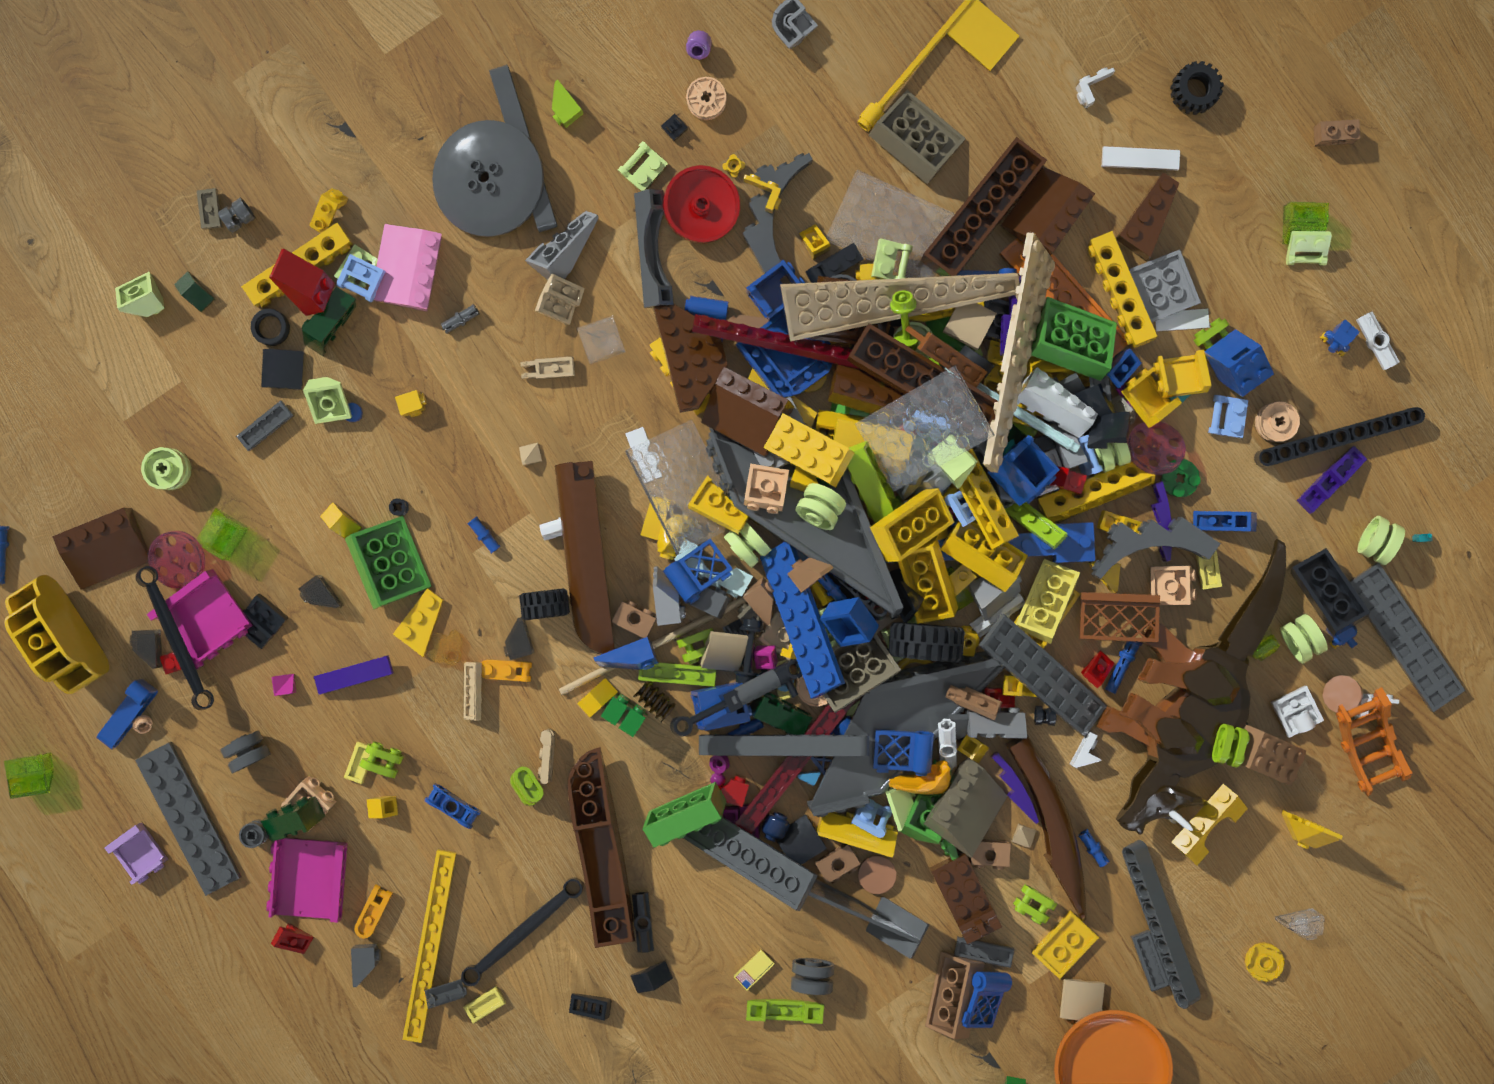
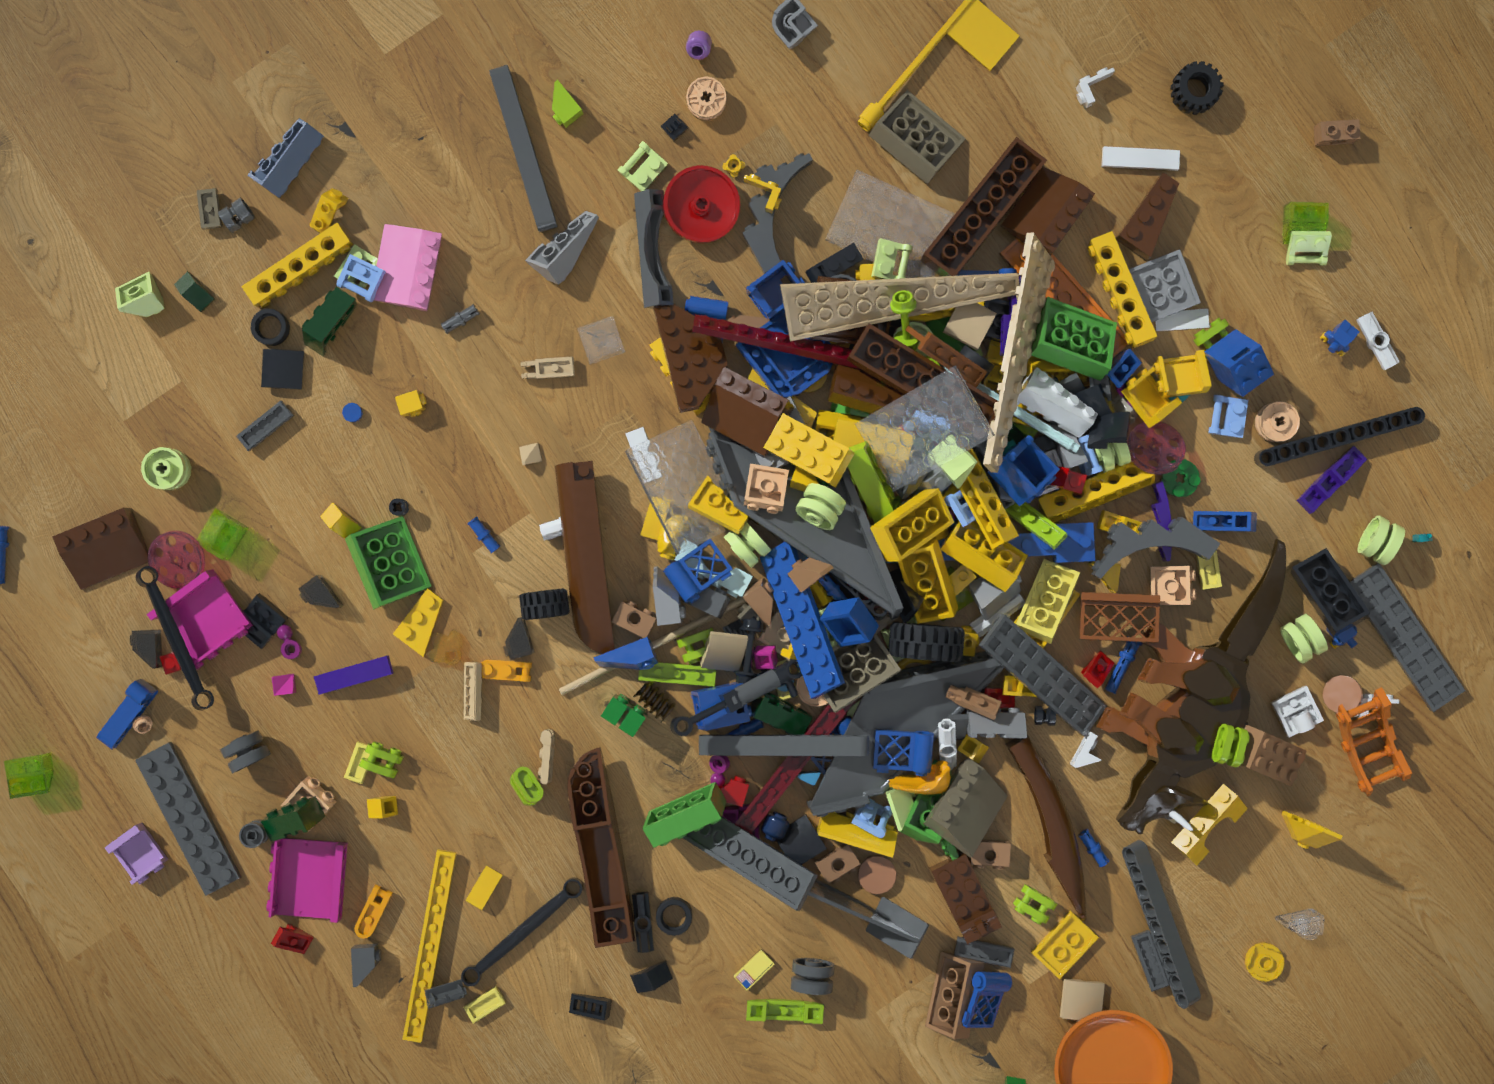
yellow brick [5,575,109,694] -> none
red slope [269,249,335,316] -> none
yellowish green slope [303,377,352,424] -> none
blue piece [424,783,481,829] -> none
dark grey dish [432,120,544,237] -> none
tan slope [535,274,585,325] -> none
yellow slope [577,678,618,717] -> none
yellow slope [799,224,831,259] -> none
dark purple slope [990,752,1039,824] -> none
tan slope [1012,824,1036,848] -> none
clear neon green brick [1252,634,1280,661] -> none
none -> sand blue wedge [247,118,324,198]
none -> magenta plate [277,625,302,659]
none -> yellow slope [465,866,503,911]
none -> black tyre [656,897,693,936]

